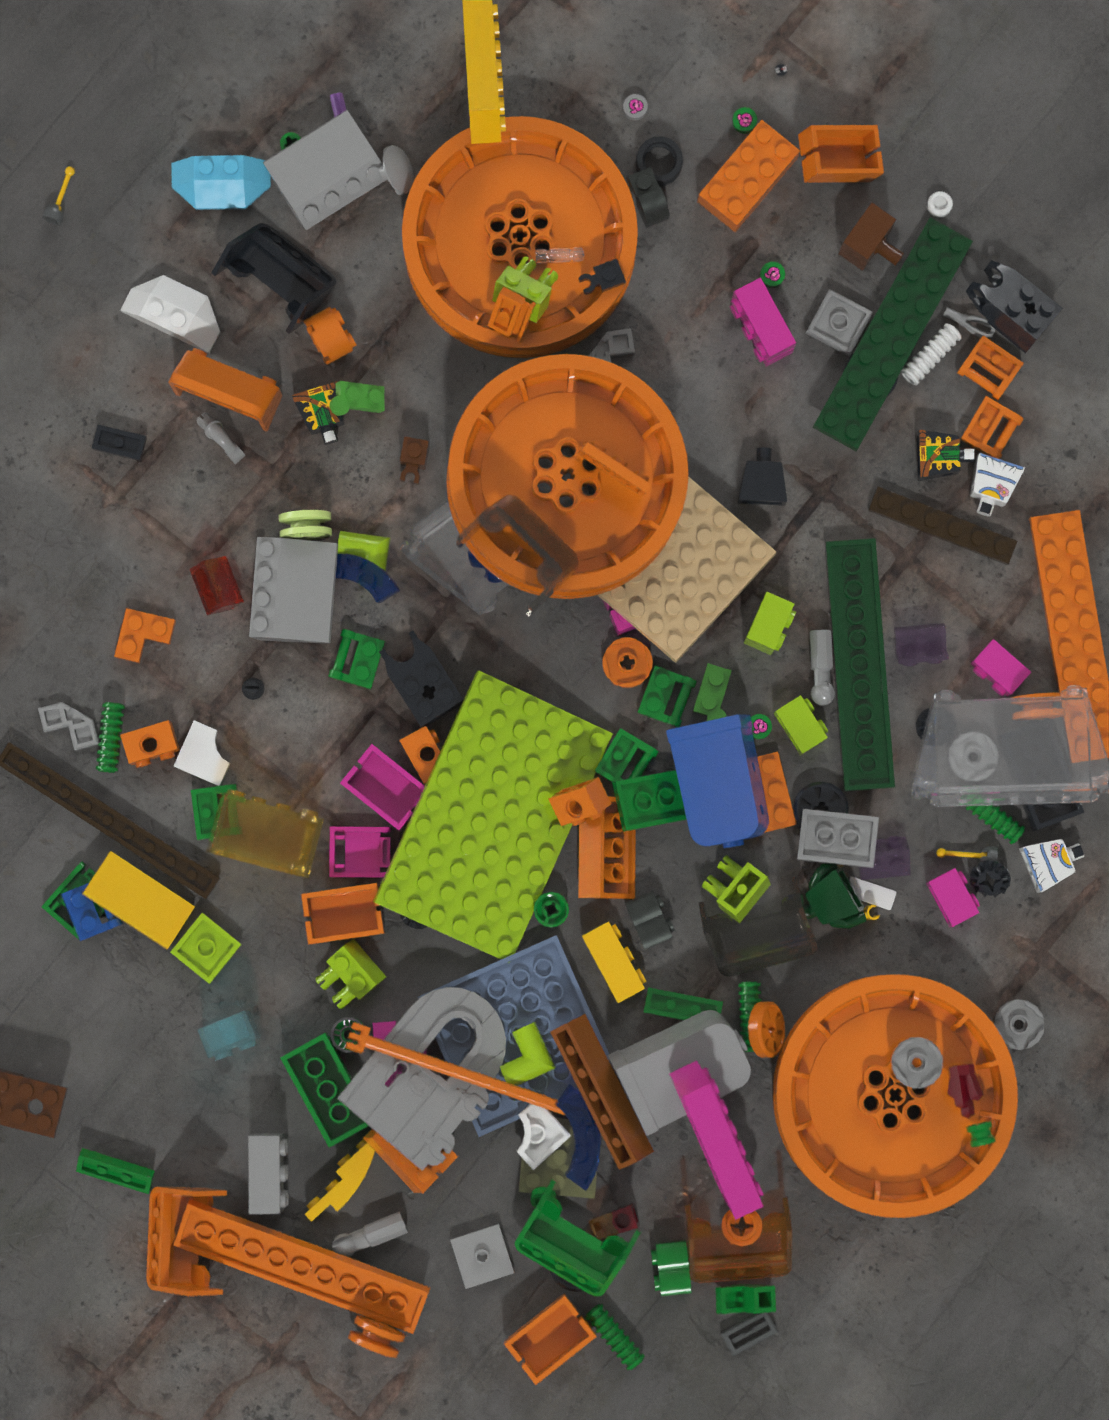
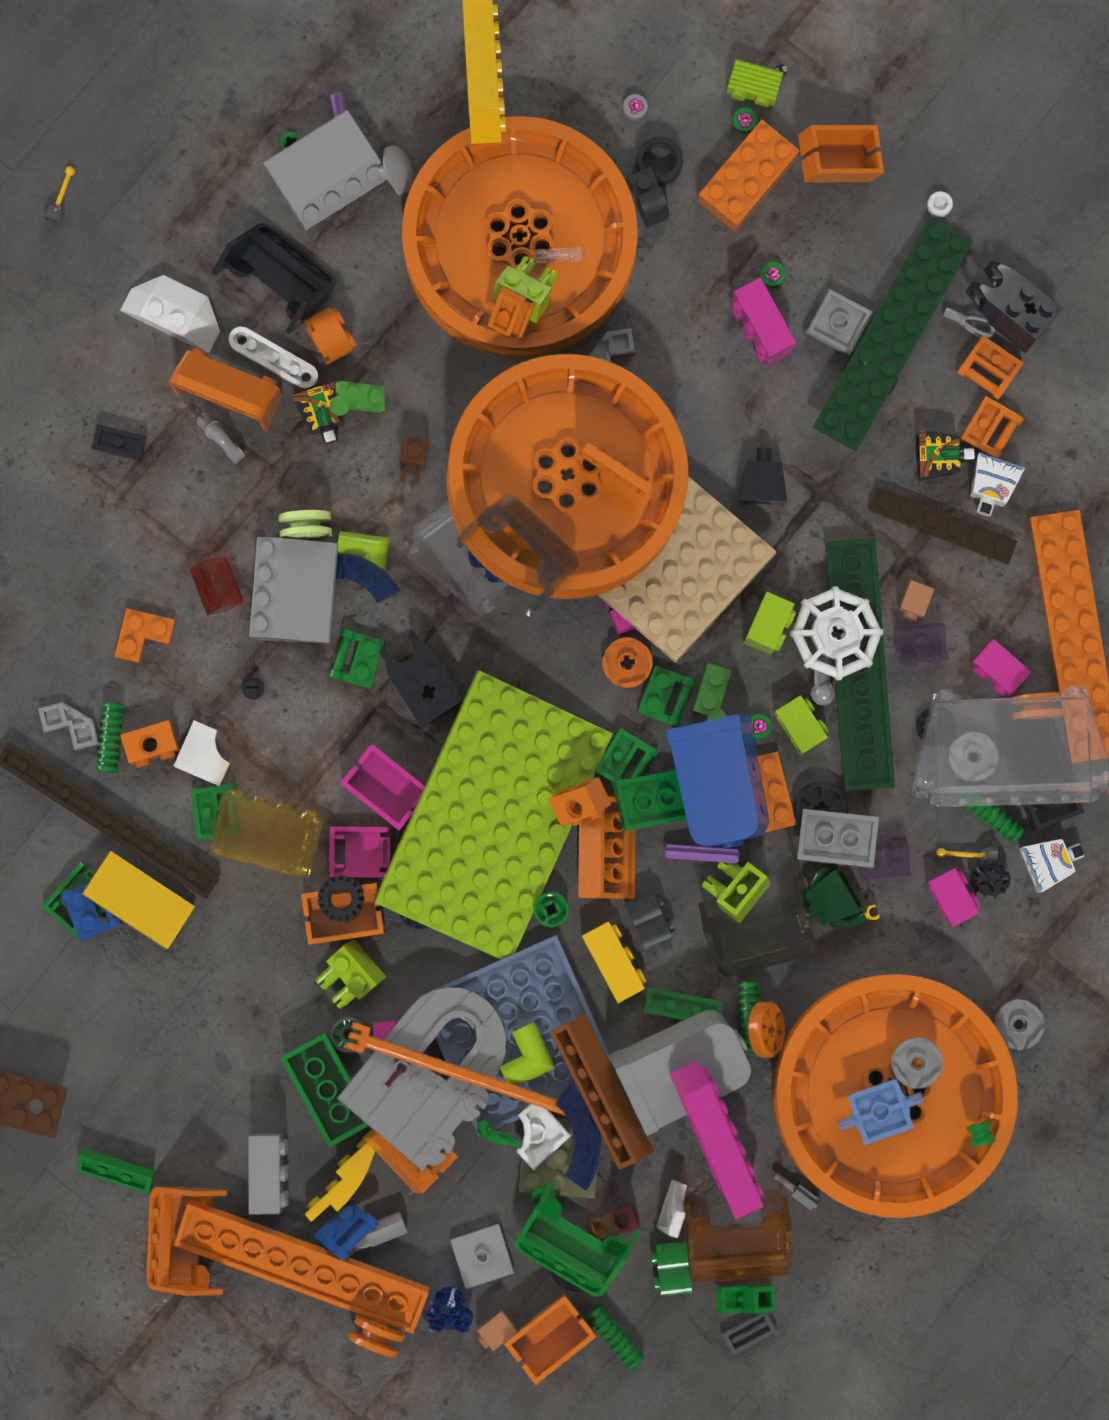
lime plate [170,913,242,984] -> none
medium azure wedge [172,155,271,210] -> none
clear light blue brick [197,1010,261,1061] -> none
orange brick [400,726,440,785] -> none
black plate [578,258,626,295] -> none
orange gear [721,1210,762,1247] -> none
reddish brown brick [839,203,904,271] -> none
white sticker [850,876,896,910] -> none
white piece [901,323,962,385] -> none
dark red rock [947,1064,983,1118] -> none
none -> white plate [229,327,319,390]
none -> blue plate [313,1200,379,1262]
none -> black tyre [318,875,365,922]
none -> clear blue plate [422,1287,473,1333]
none -> green bar [477,1120,522,1149]
none -> nougat brick [477,1309,518,1351]
none -> white tile [656,1180,687,1238]
none -> medium lavender axle [665,843,740,863]
none -> lime brick [727,59,783,107]
none -> light grey axle [774,1172,821,1211]
none -> white plate [790,586,883,680]
none -> medium blue plate [837,1079,924,1145]
none -> nougat brick [898,580,934,621]

